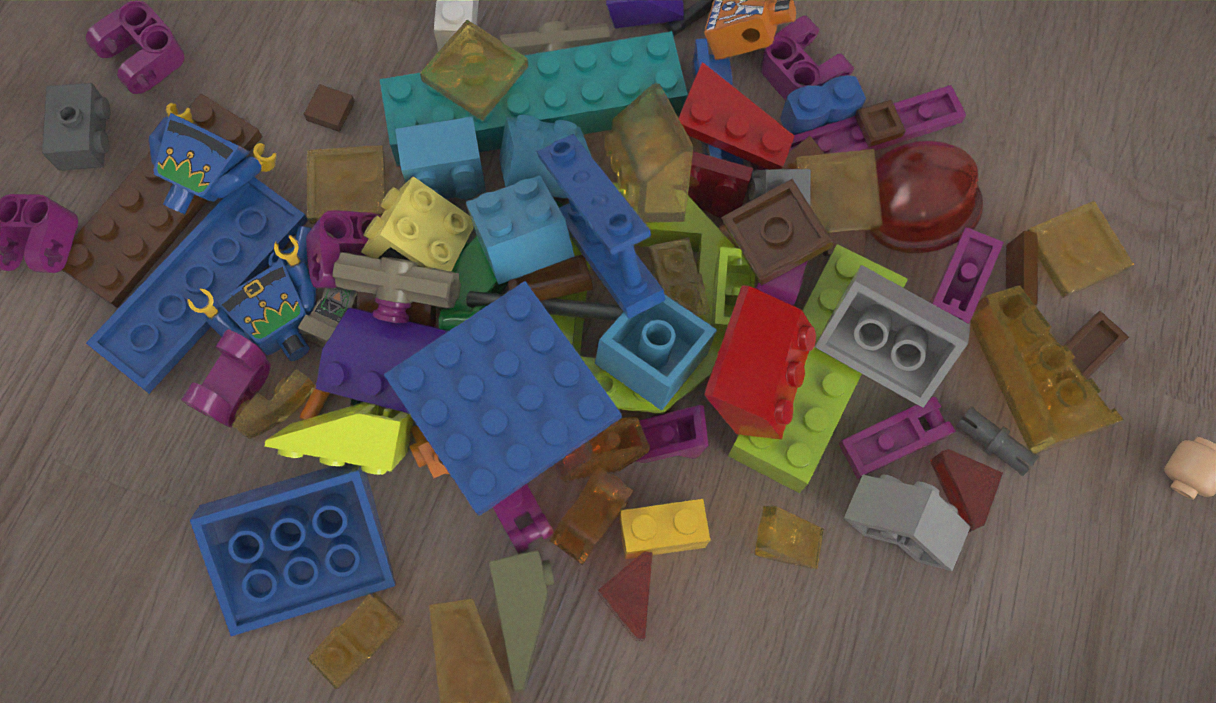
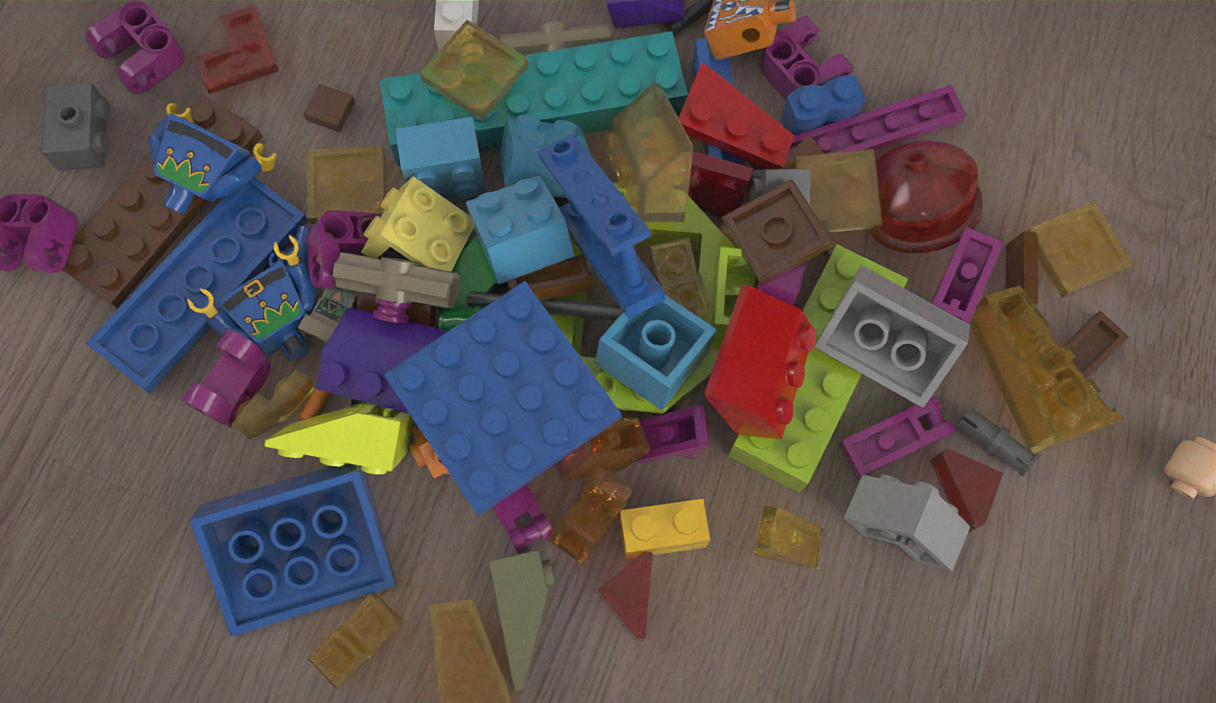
reddish brown tile [855,100,906,148] -> none
none -> clear red plate [195,5,279,94]

